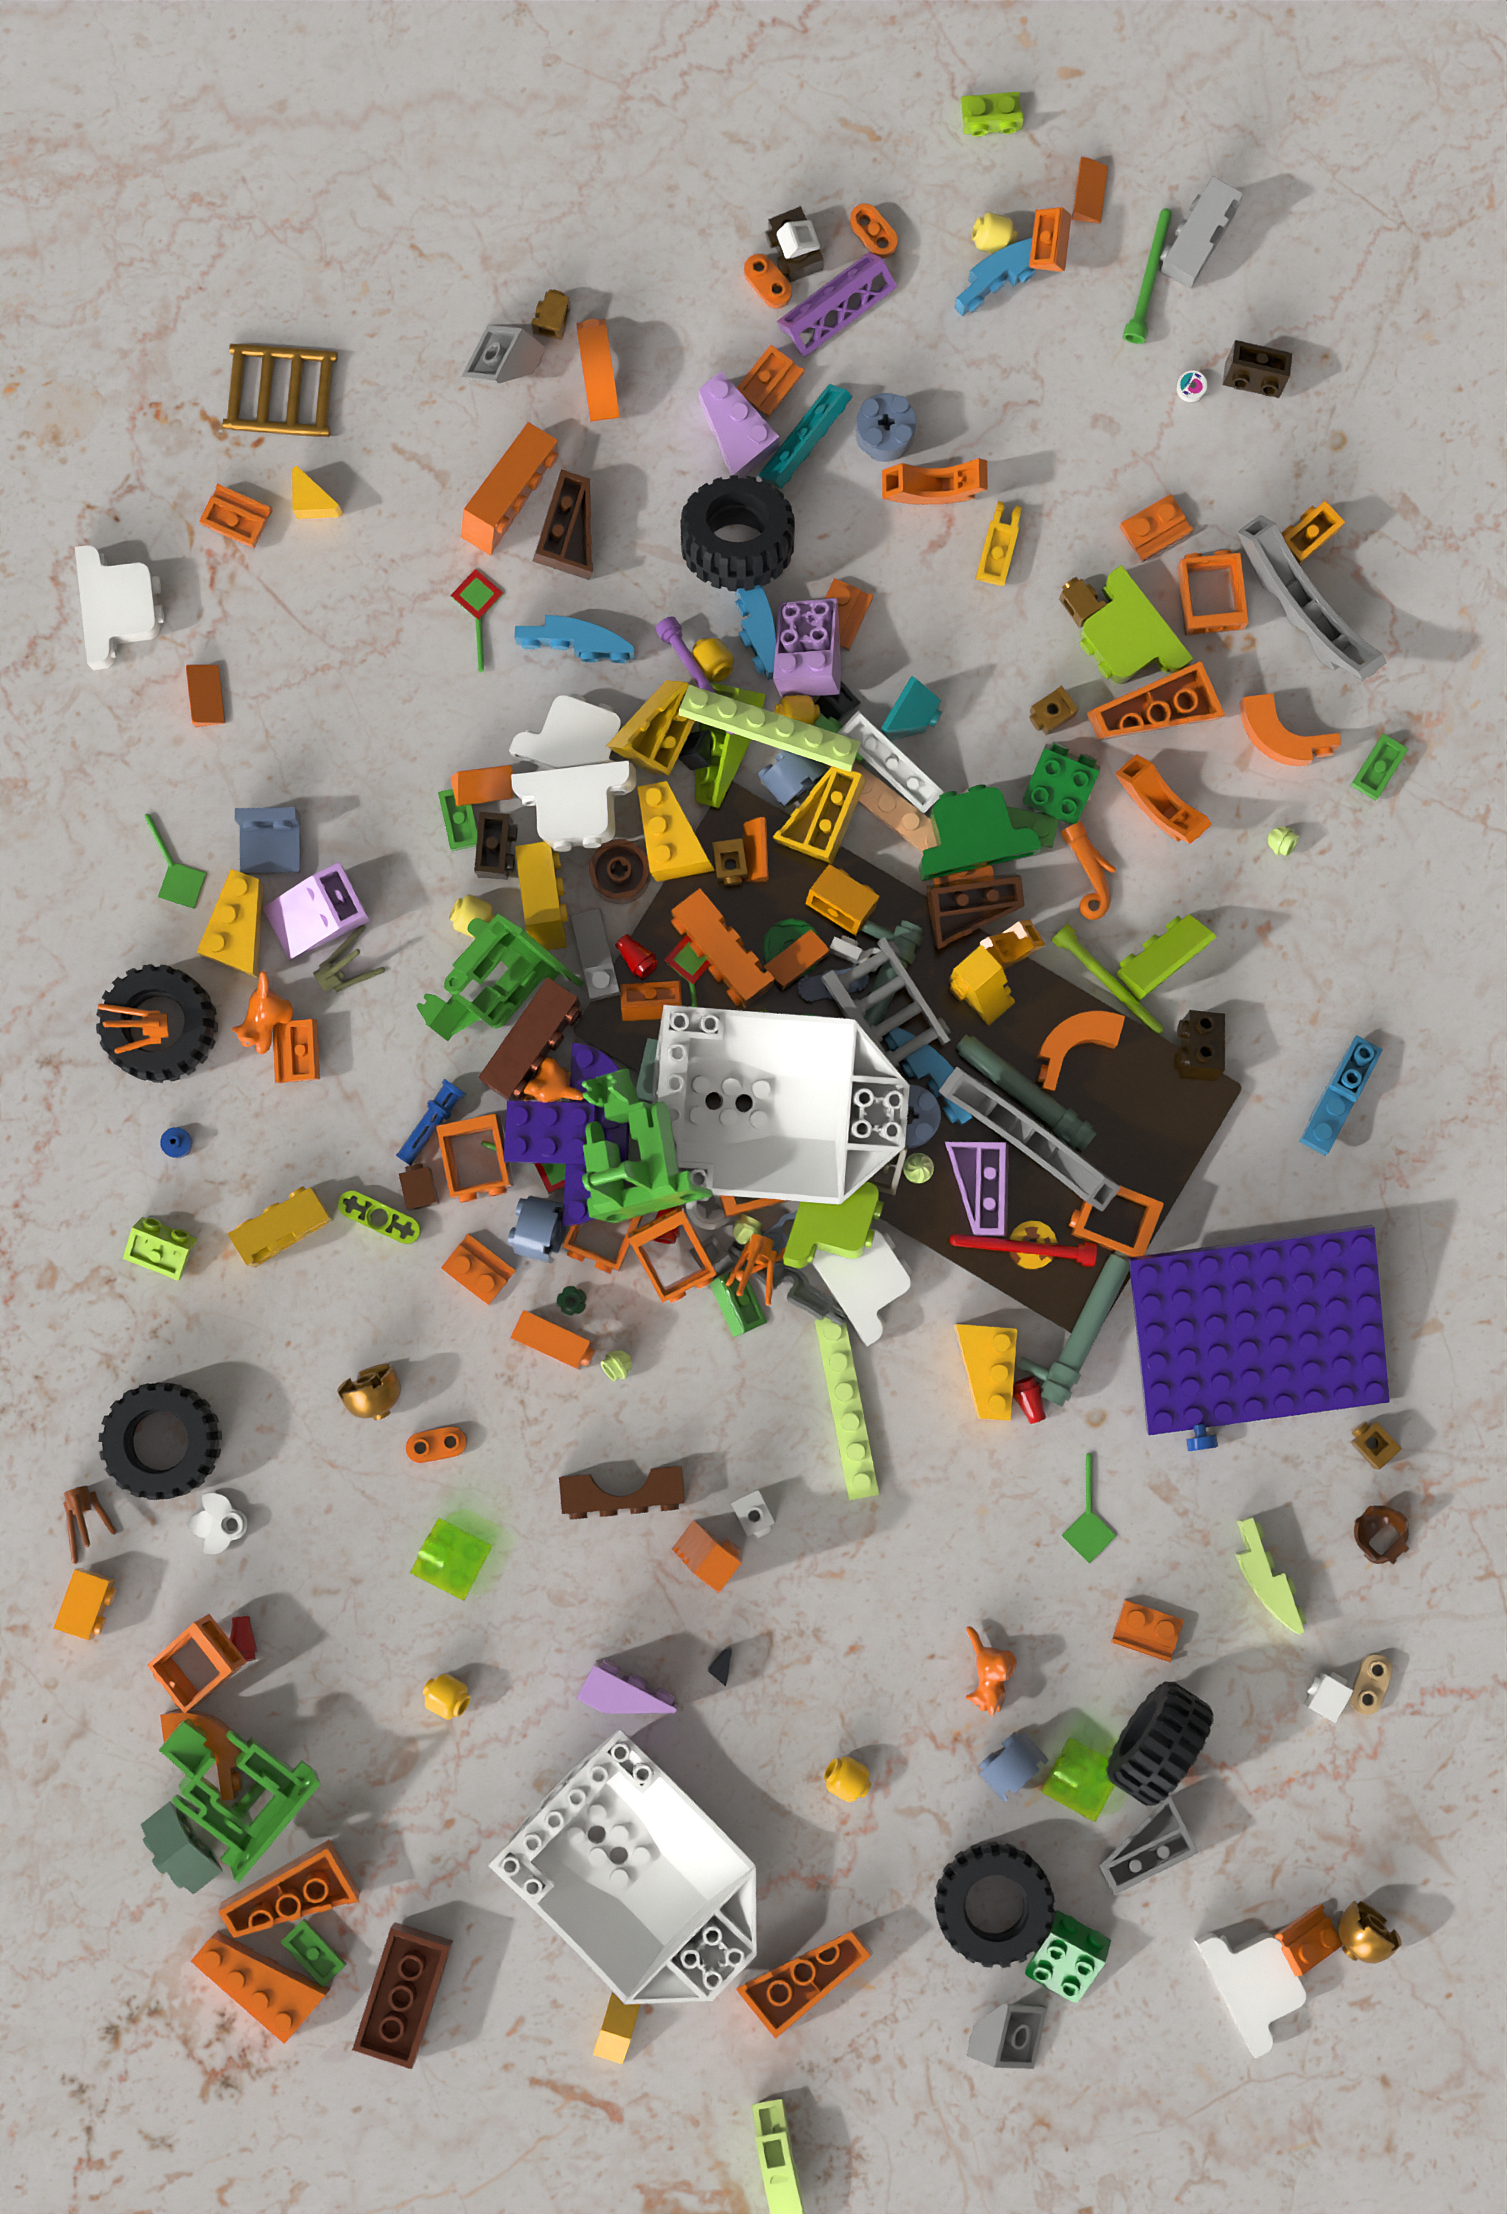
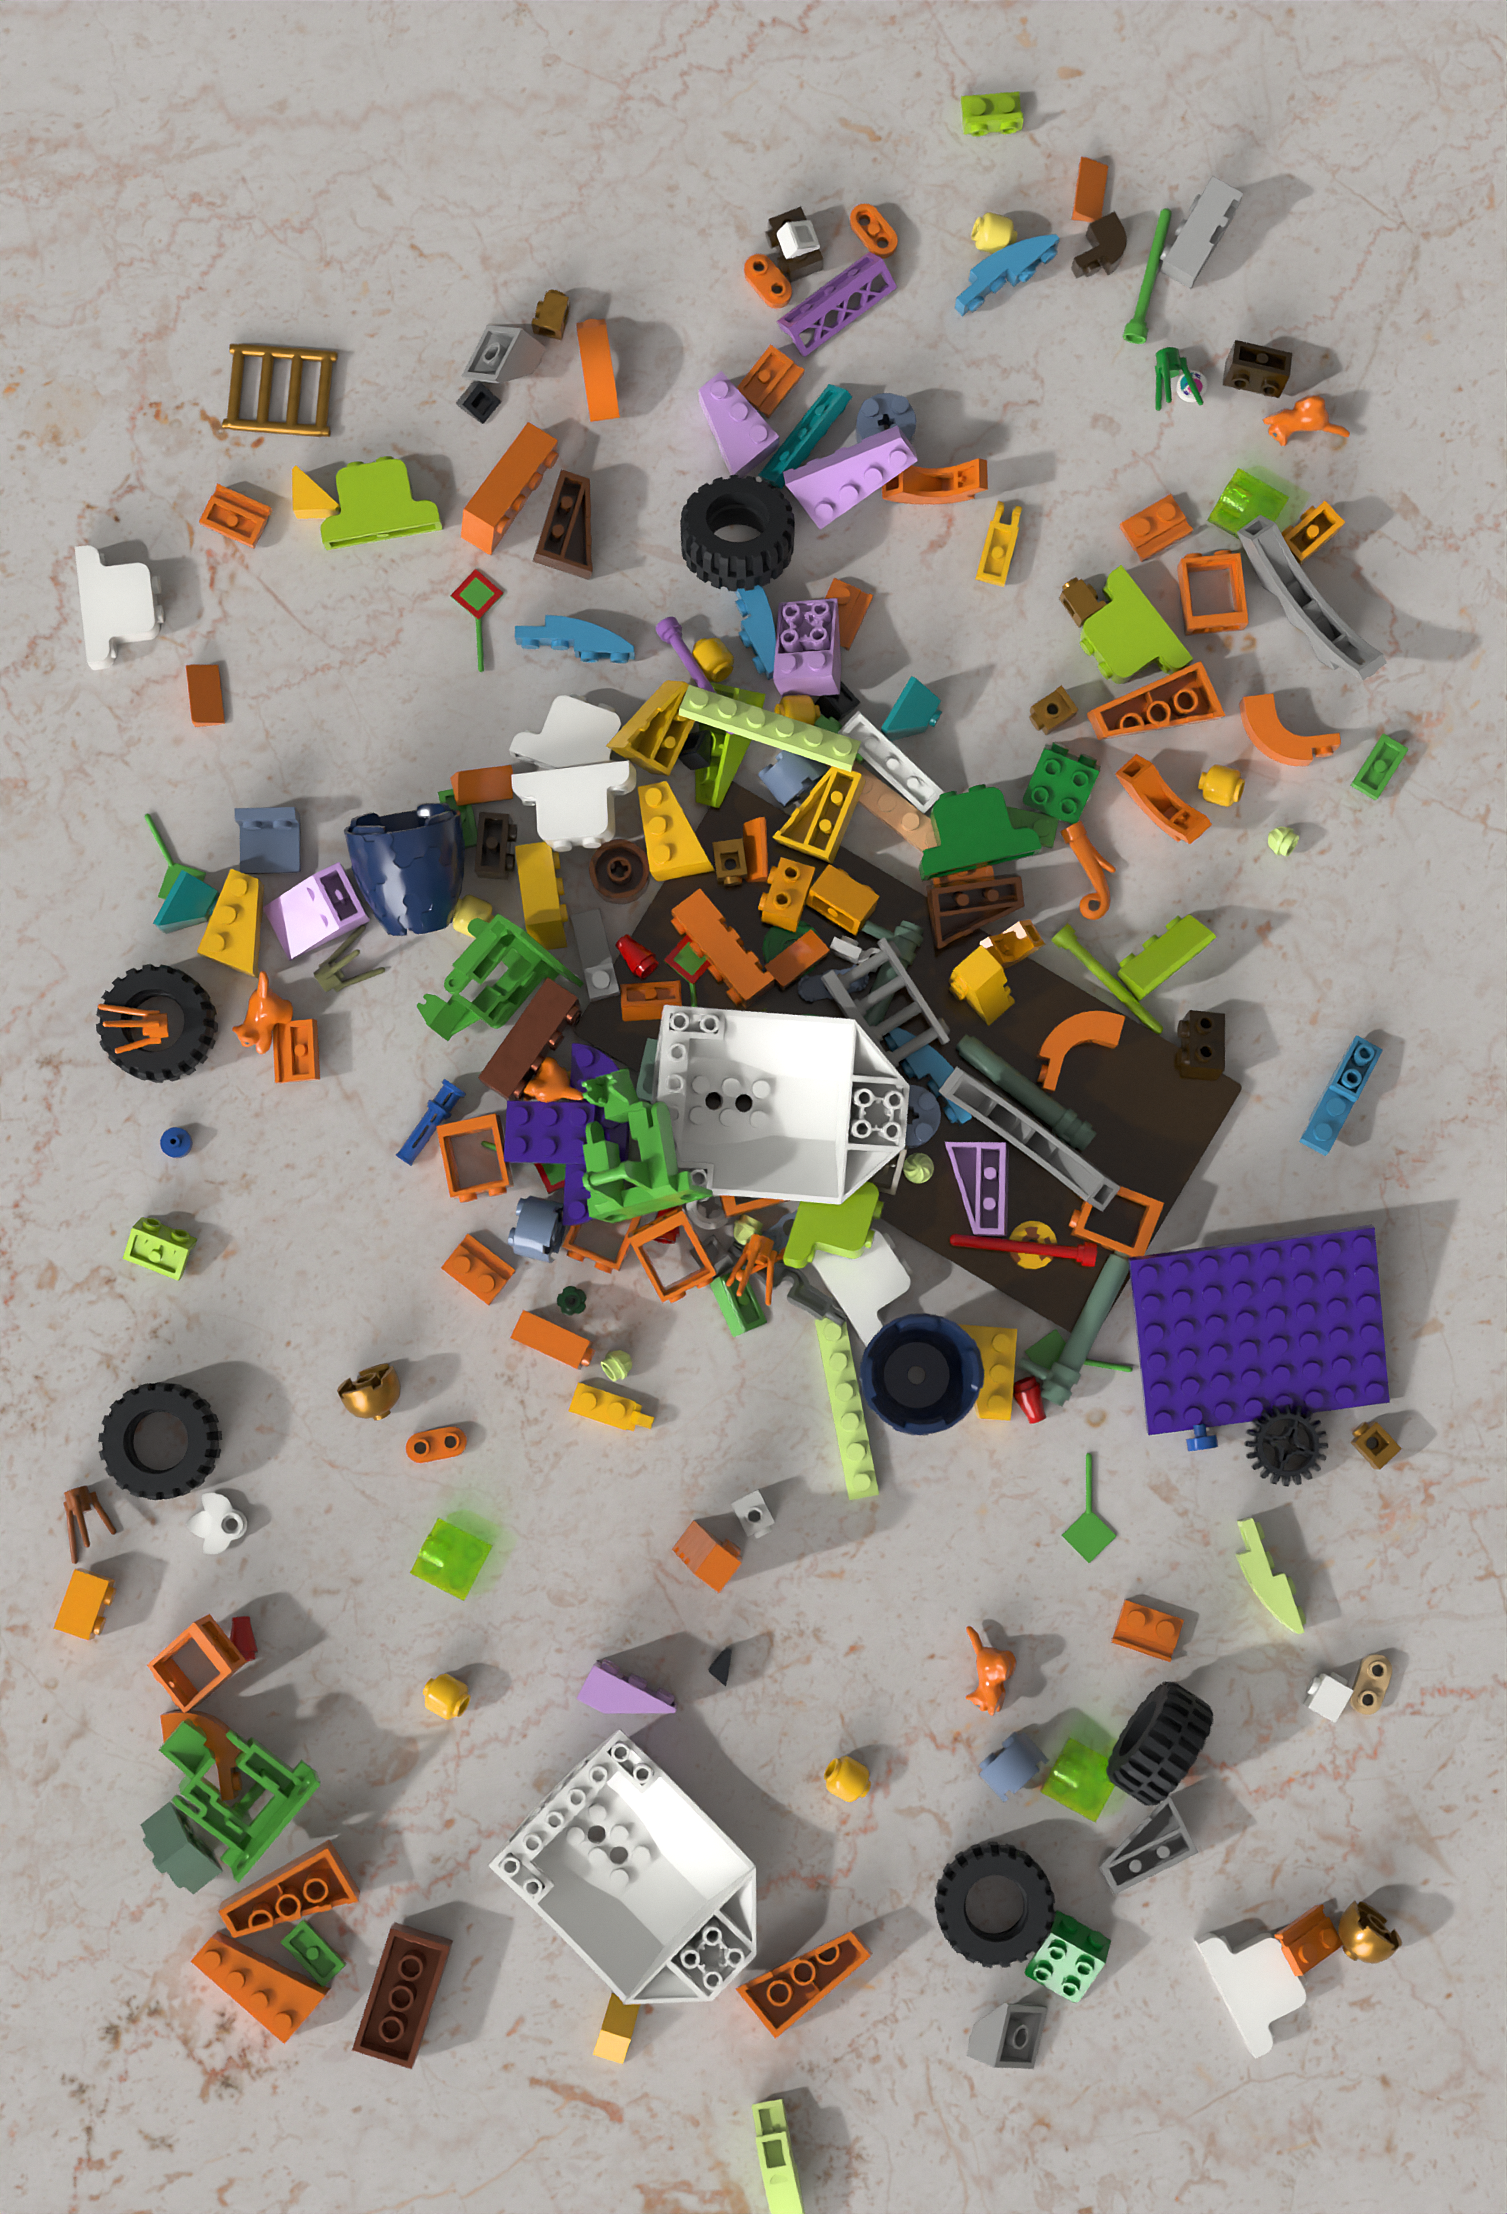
yellow wedge [227,1186,333,1268] -> none
lime beam [338,1191,421,1245] -> none
reddish brown brick [399,1163,439,1211] -> none
reddish brown arch [559,1466,685,1520] -> none
orange slope [1029,207,1071,272] -> none
reddish brown helmet [1354,1505,1409,1565] -> none
none -> teal slope [153,870,220,934]
none -> lime brick [320,456,443,550]
none -> dark blue piece [344,803,465,936]
none -> black slope [456,381,501,424]
none -> yellow hinge [568,1382,655,1432]
none -> light orange brick [758,857,815,932]
none -> lavender wedge [783,425,918,530]
none -> dark blue piece [860,1313,984,1436]
none -> bright green piece [1024,1329,1132,1372]
none -> dark brown brick [1071,211,1127,279]
none -> green plant [1155,347,1203,411]
none -> yellow head [1198,764,1245,807]
none -> clear neon green plate [1207,468,1289,540]
none -> black gear [1244,1405,1328,1486]
none -> orange animal [1263,395,1350,446]

